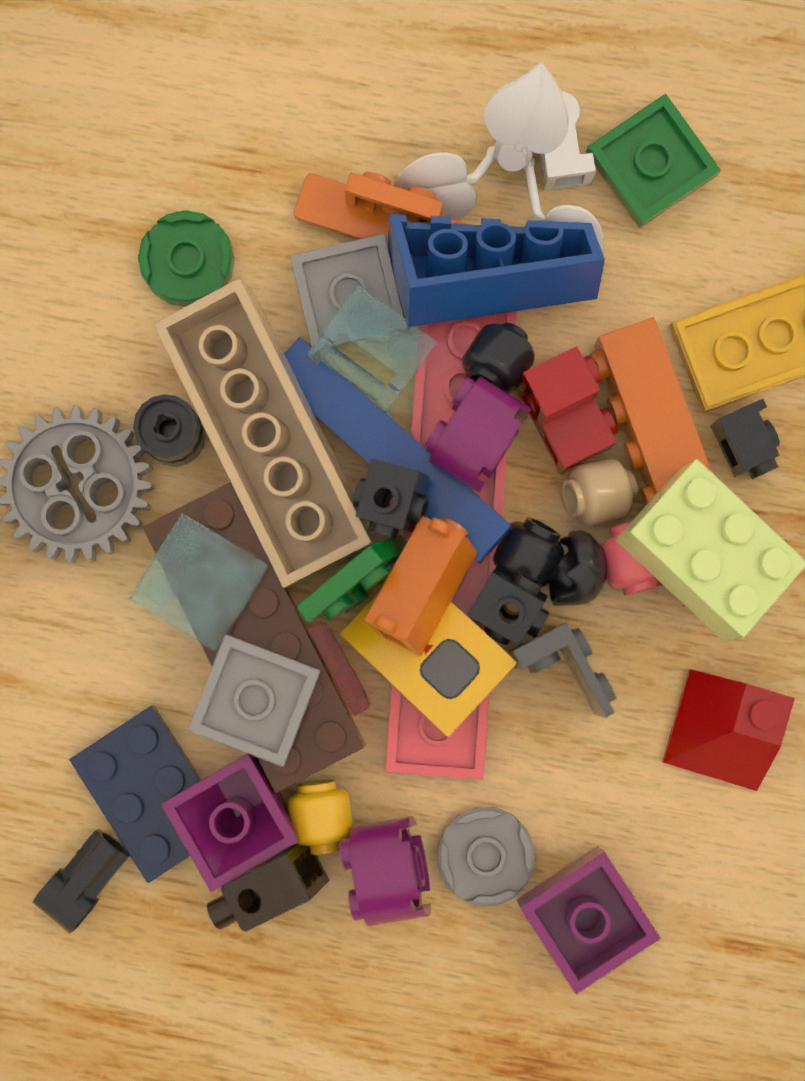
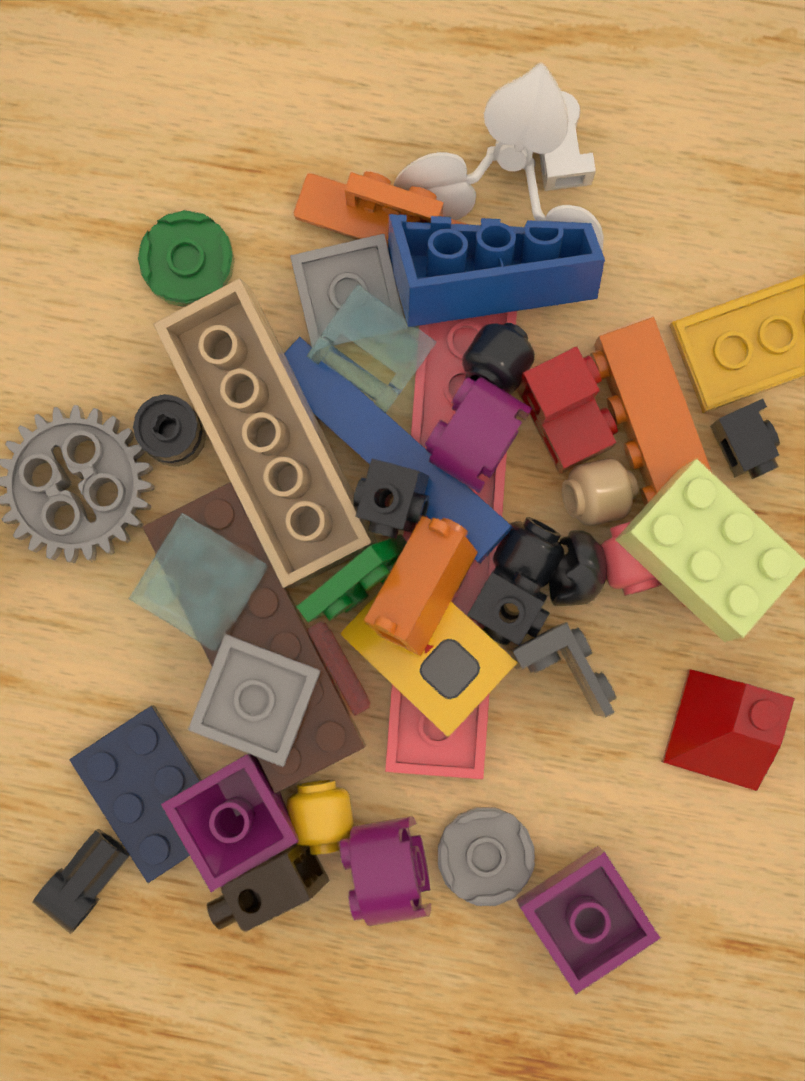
green plate [586,93,721,228] -> none

